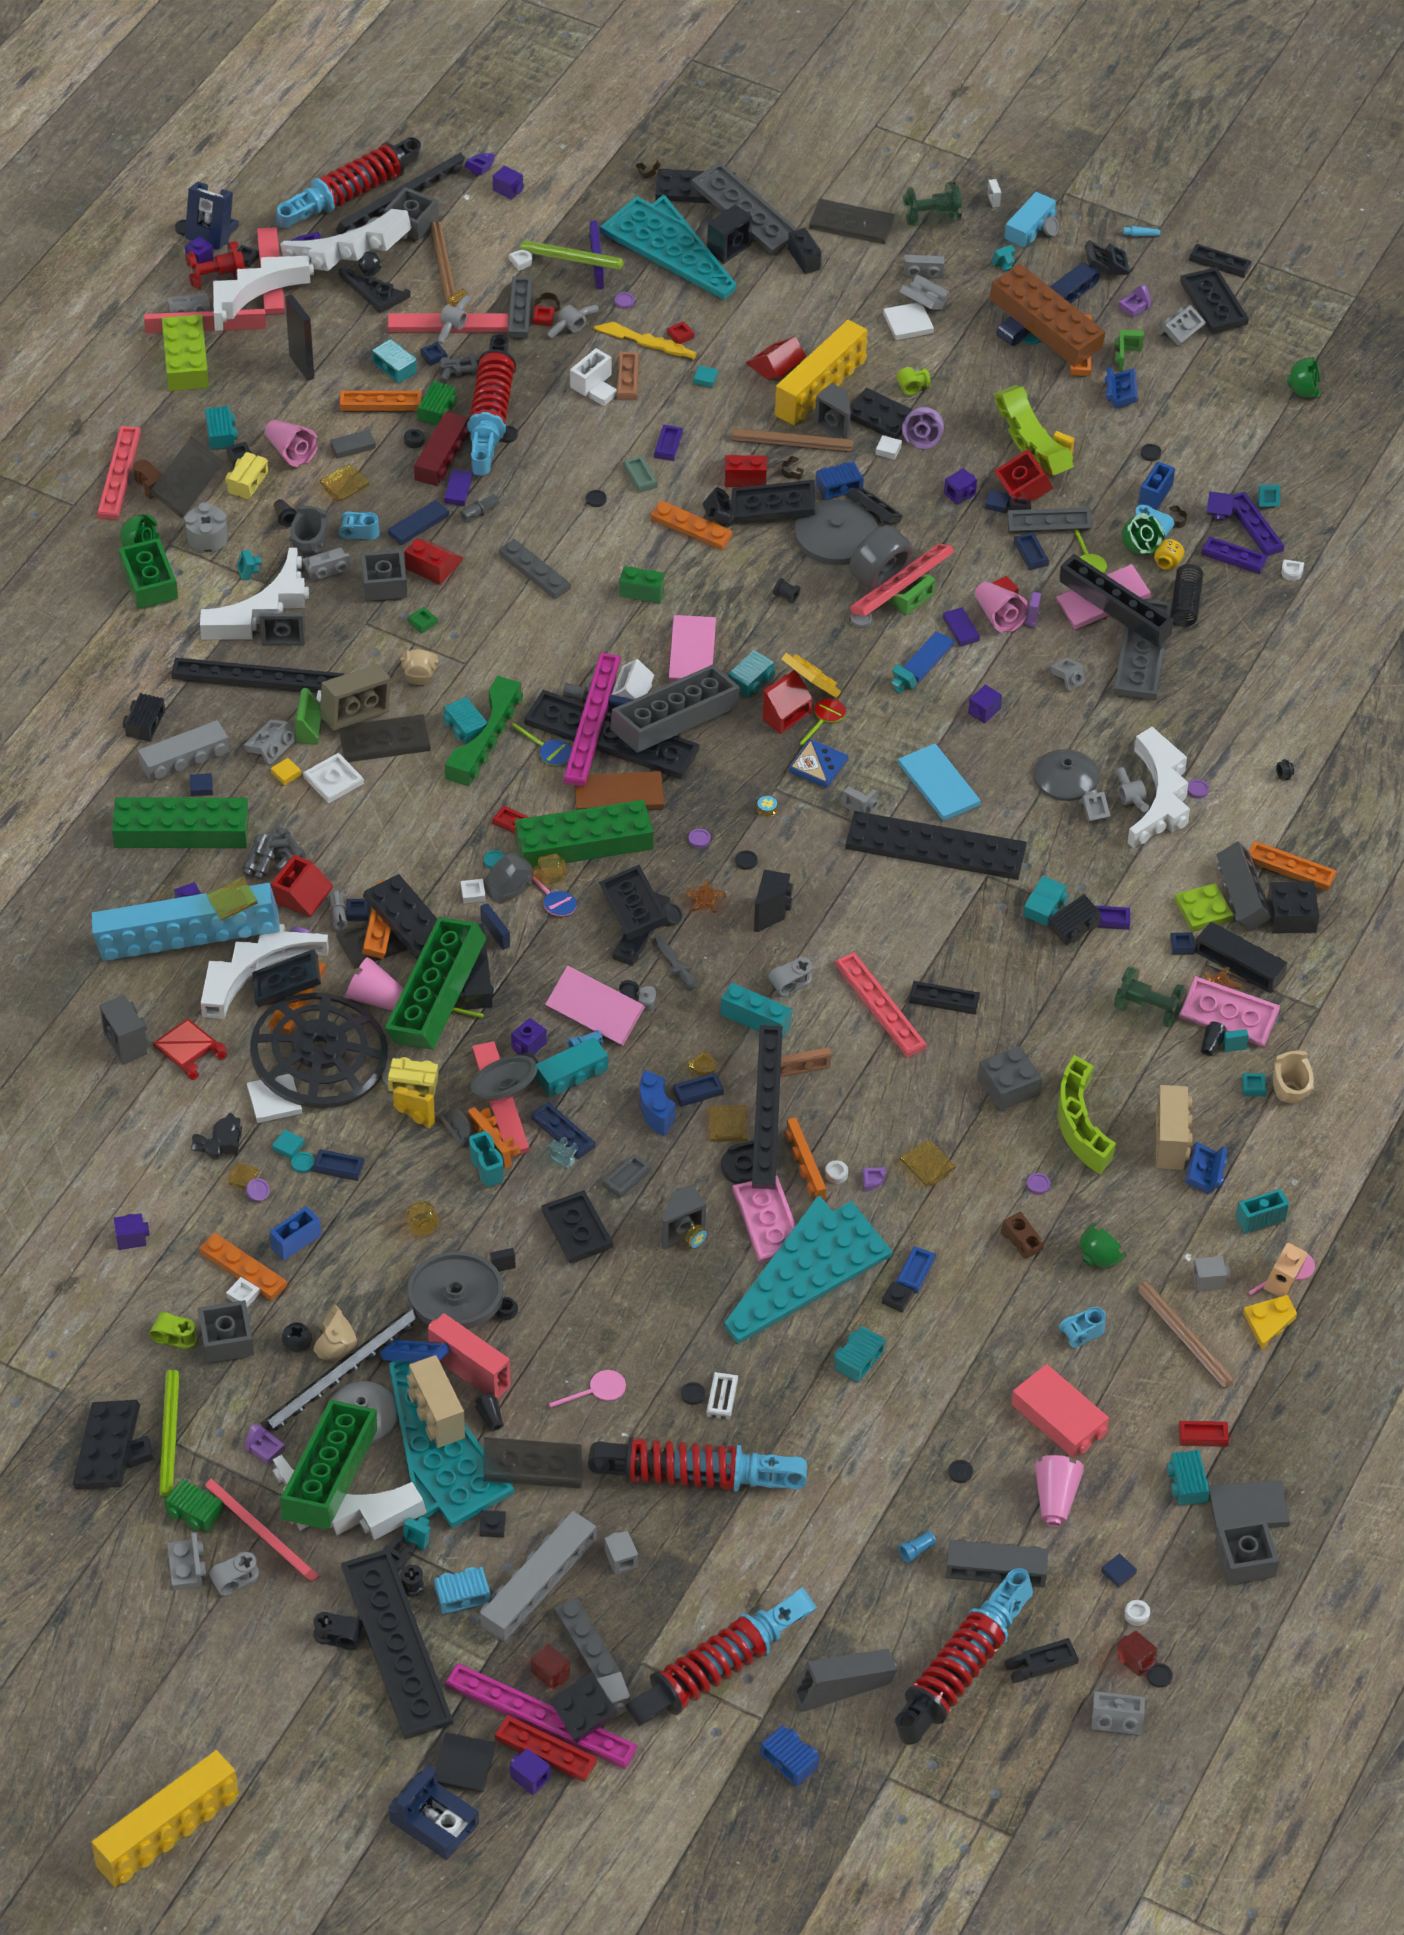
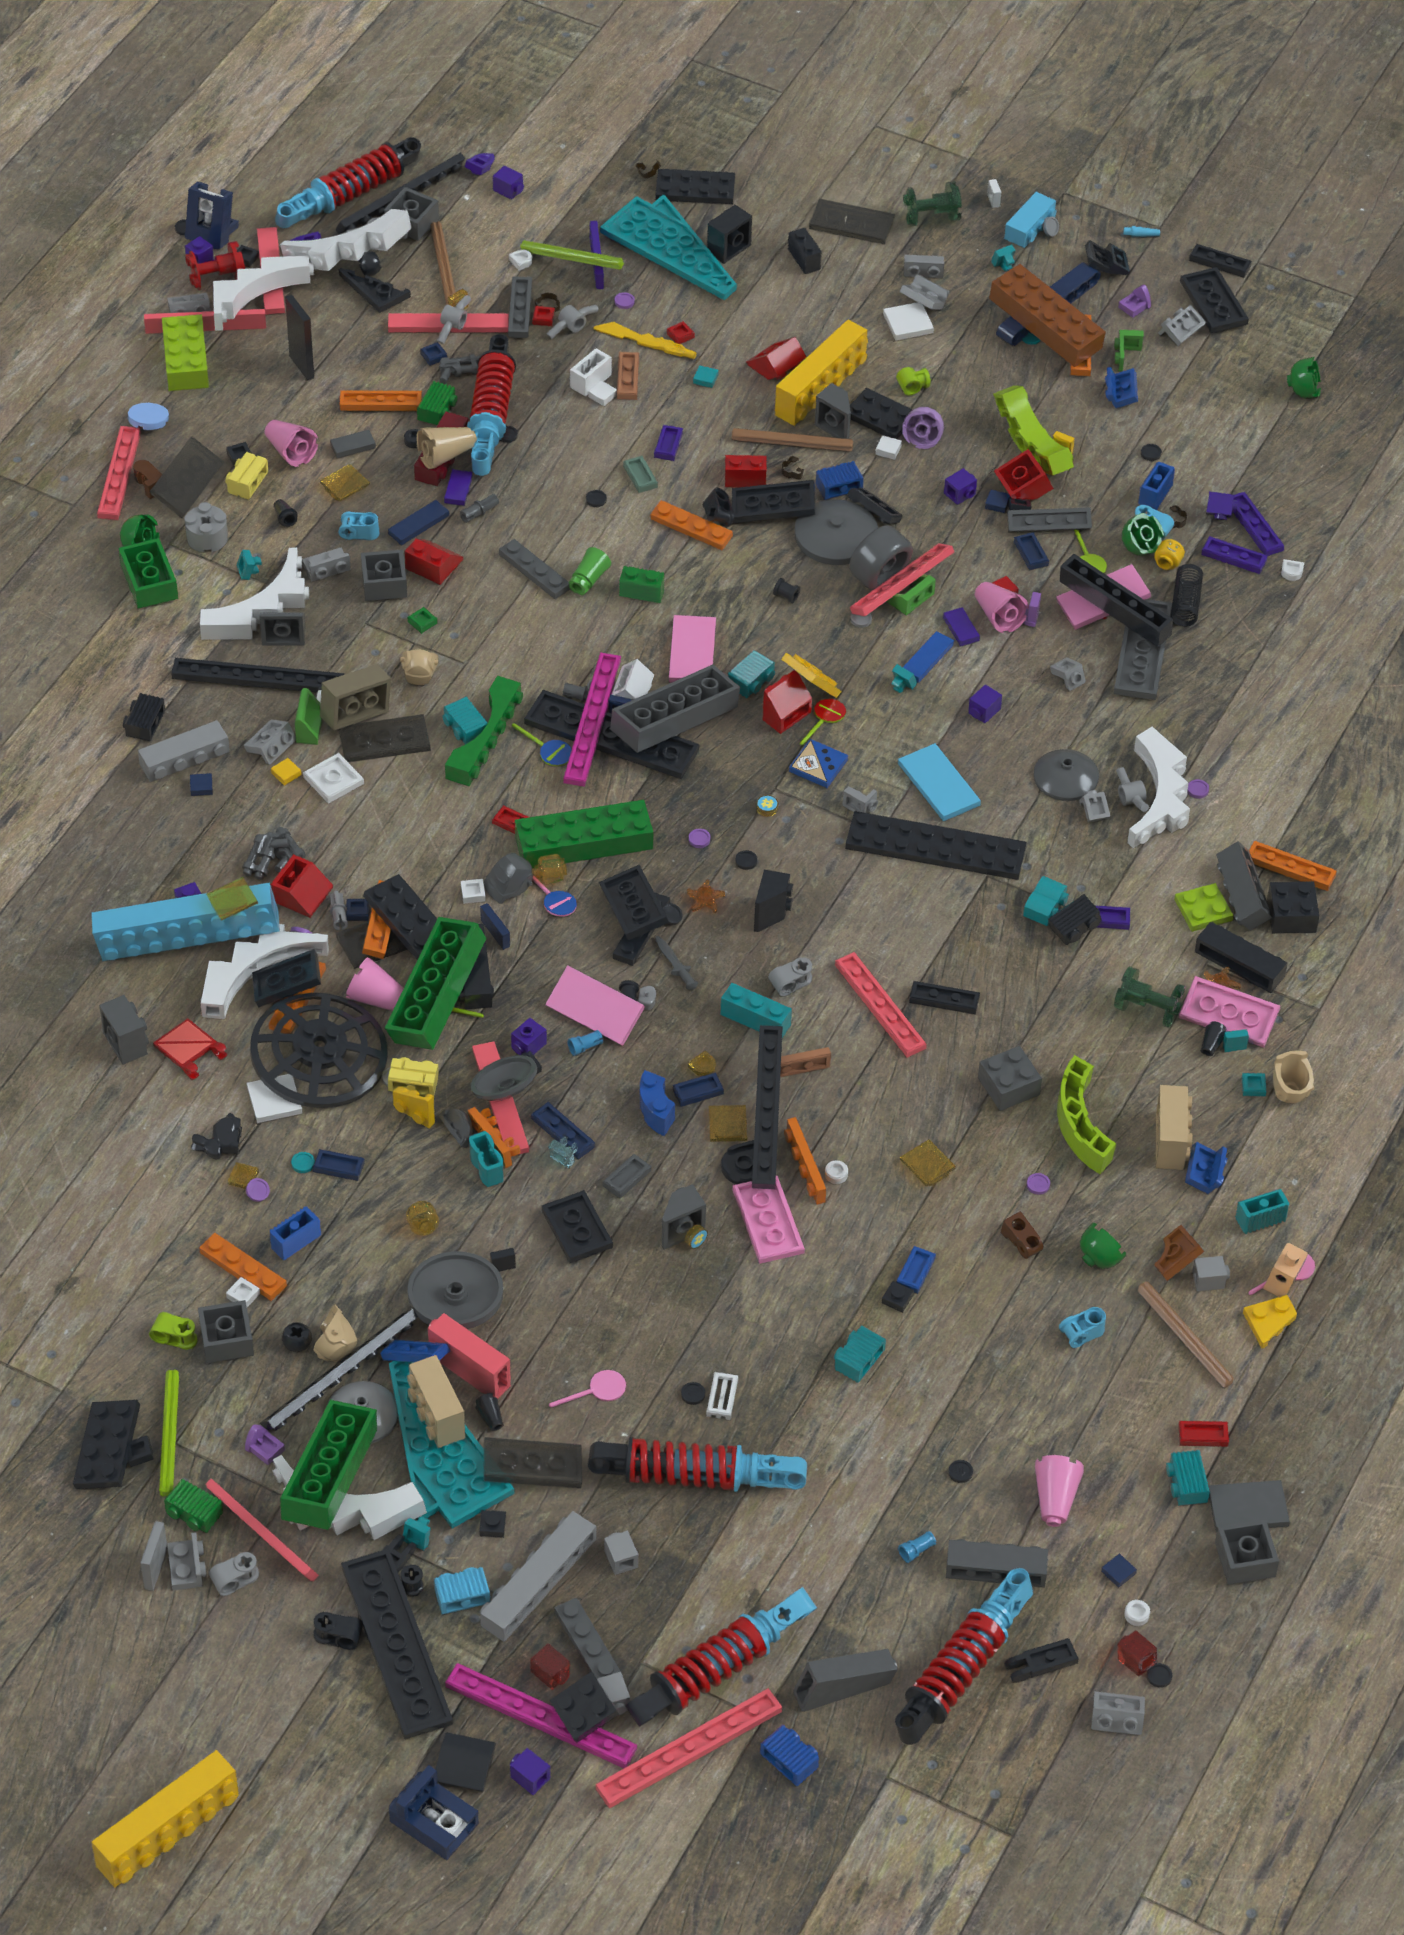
green brick [112,797,249,848] -> none
dark purple brick [114,1213,150,1250] -> none
teal brick [205,406,238,449] -> none
teal tile [272,1130,305,1160] -> none
dark grey helmet [289,506,328,555] -> none
teal brick [371,339,417,384] -> none
teal piece [484,850,505,869] -> none
black plate [495,1297,518,1320] -> none
red plate [495,1715,597,1783] -> none
teal brick [535,1037,608,1097] -> none
dark orange tile [574,771,664,810] -> none
dark grey plate [691,162,798,255] -> none
teal wing [724,1196,893,1345] -> none
medium lavender tile [862,1167,886,1191] -> none
coral brick [1011,1364,1109,1459] -> none
dark blue tile [1170,932,1195,955] -> none
teal tile [1258,484,1280,507] -> none
black plate [1276,759,1294,780] -> none
none -> light blue tile [128,403,169,430]
none -> light grey tile [140,1521,168,1591]
none -> tan cone [417,427,477,469]
none -> bright green plant [569,547,611,595]
none -> coral plate [596,1688,782,1809]
none -> dark orange tile [1154,1225,1204,1281]

